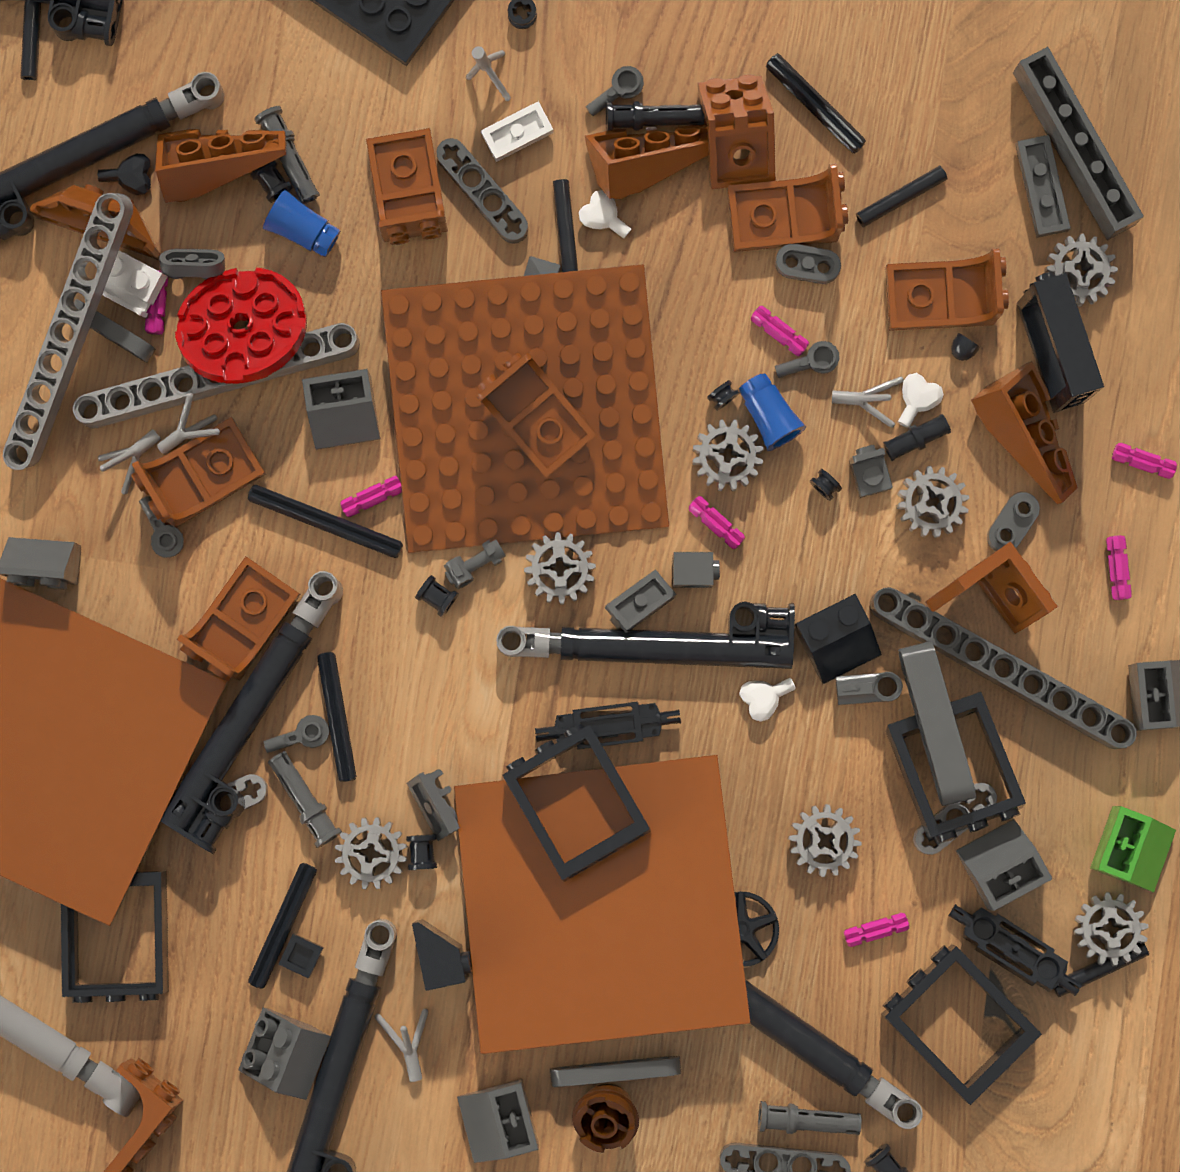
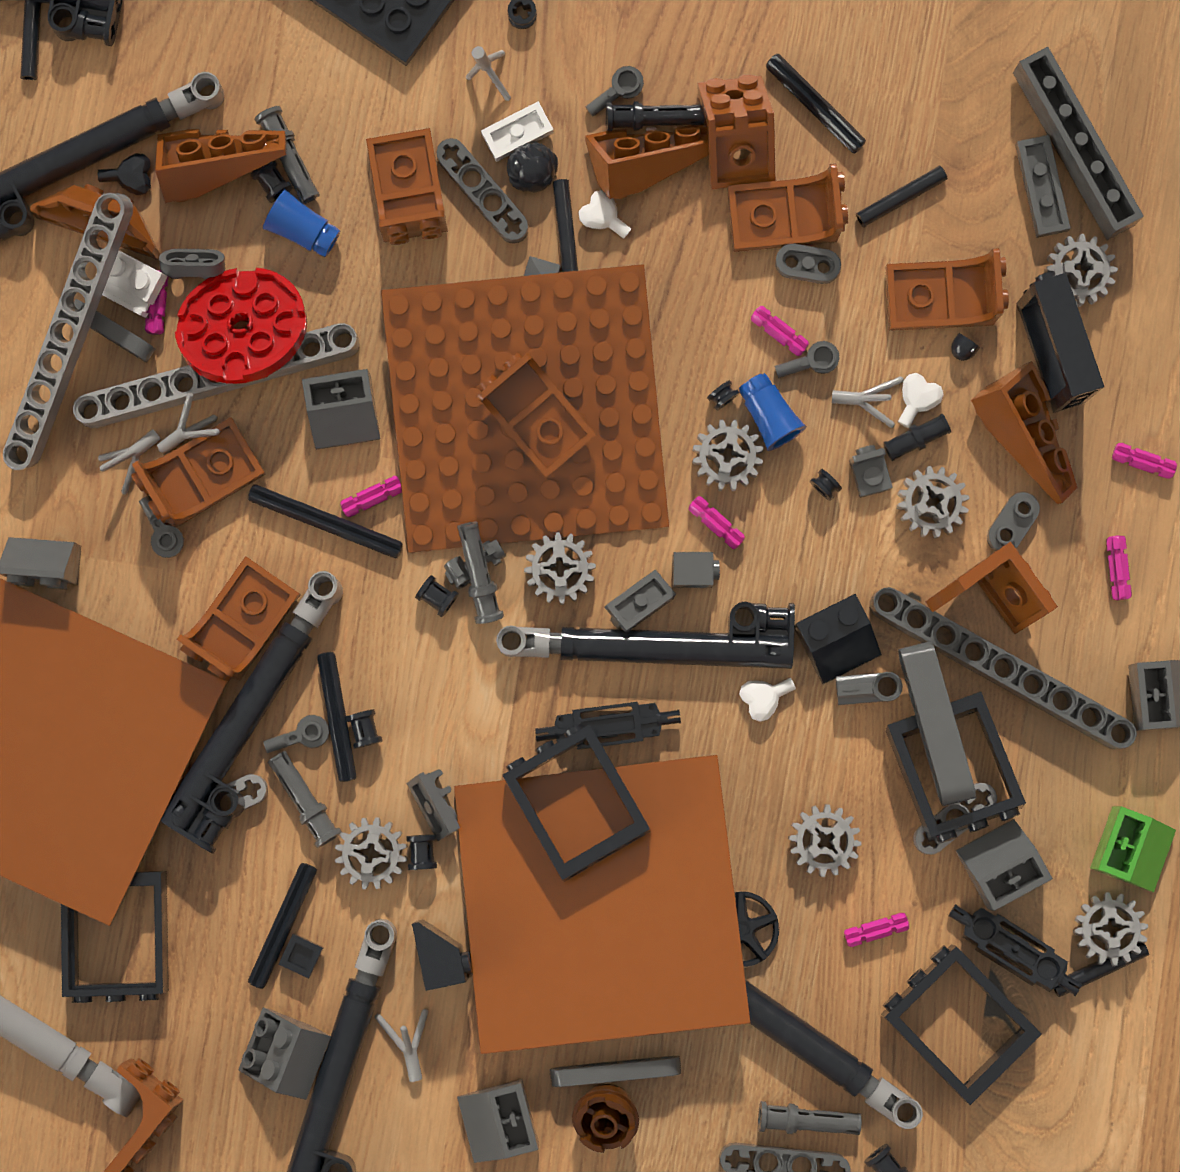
none -> black bush [346,709,383,749]
none -> dark grey pin [457,521,504,624]
none -> black hair [507,142,558,193]

